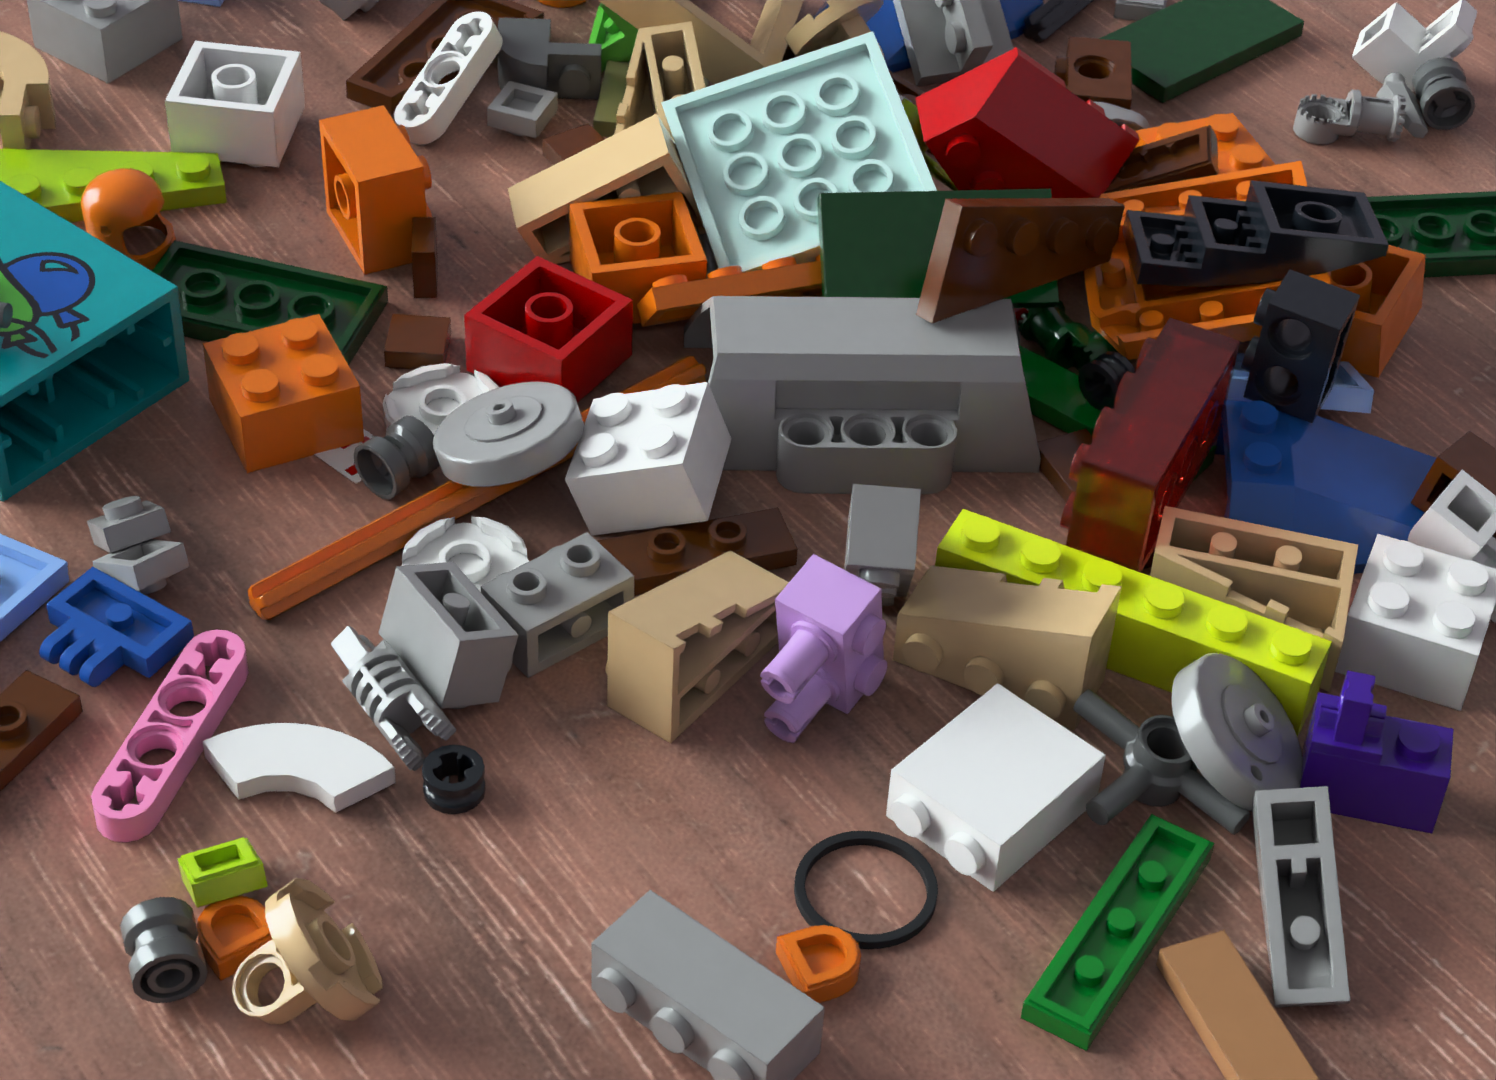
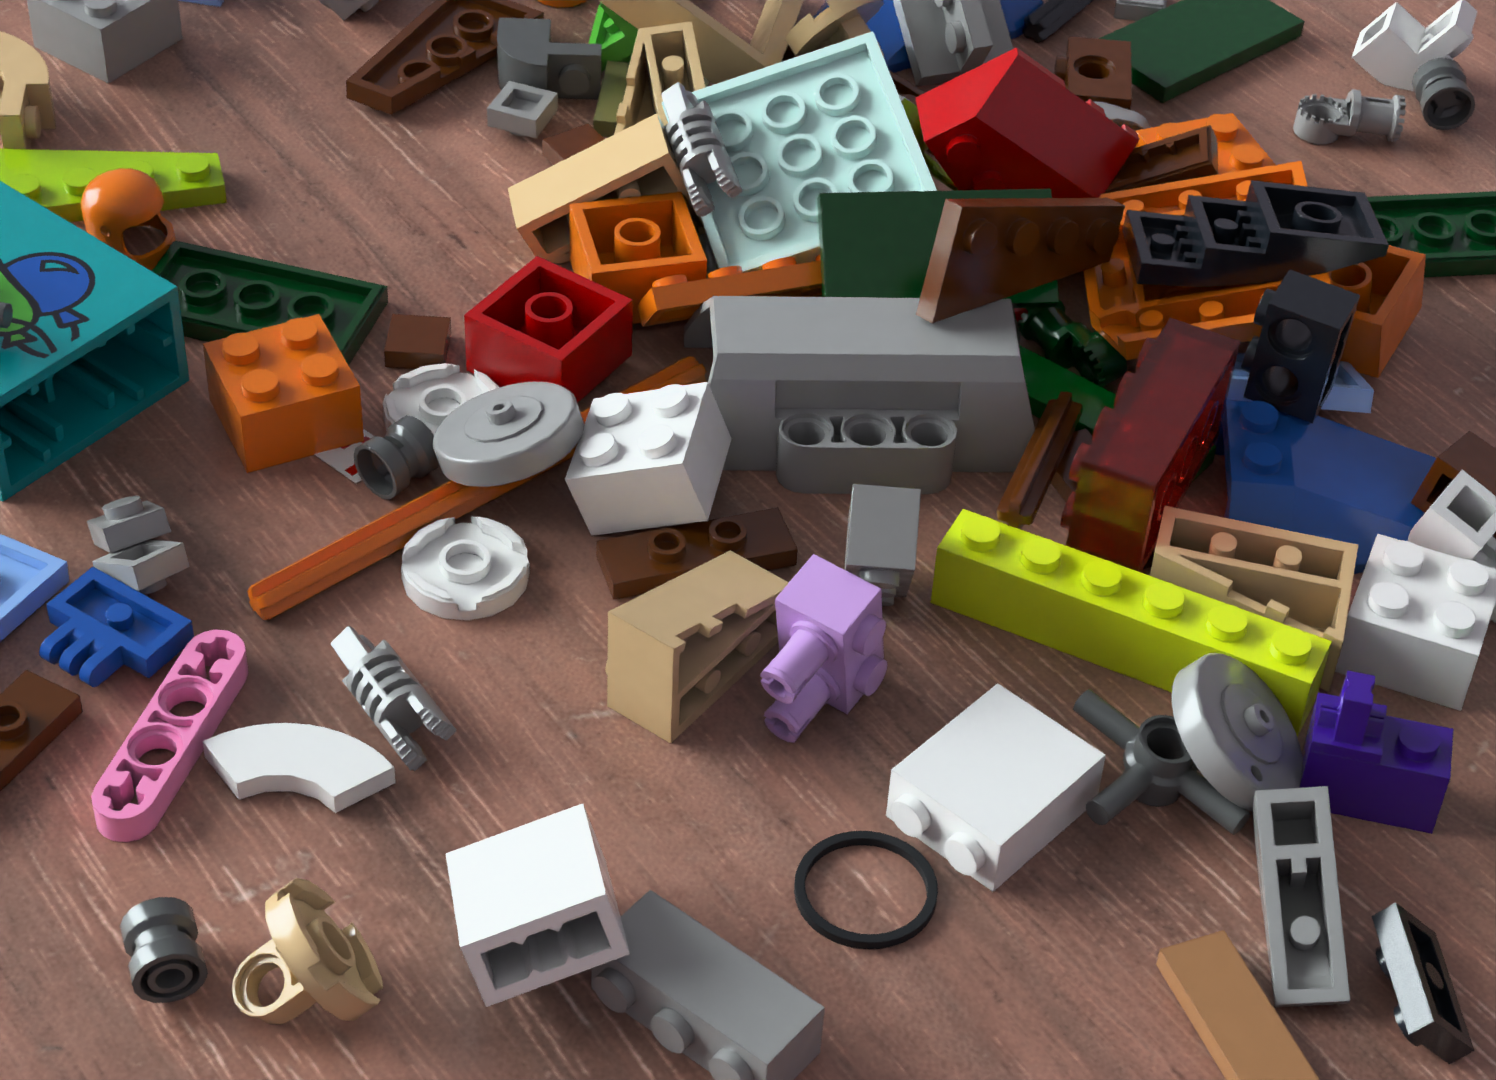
white brick [165,41,305,167] -> none
lime tile [177,837,268,908] -> none
orange tile [197,896,272,981] -> none
orange brick [319,105,432,275] -> none
light grey brick [378,562,519,709] -> none
white beam [394,12,503,145] -> none
reddish brown tile [411,217,438,298] -> none
black bush [422,744,486,814] -> none
light grey brick [480,532,634,678] -> none
orange tile [776,925,861,1003] -> none
tan wedge [893,566,1122,731] -> none
green tile [1021,814,1215,1051] -> none
black bush [1078,351,1139,412] -> none
light grey bar [1376,72,1428,138] -> none
none -> white brick [446,804,630,1007]
none -> light grey hinge [661,82,742,217]
none -> reddish brown axle [996,392,1083,529]
none -> black plate [1372,902,1475,1064]

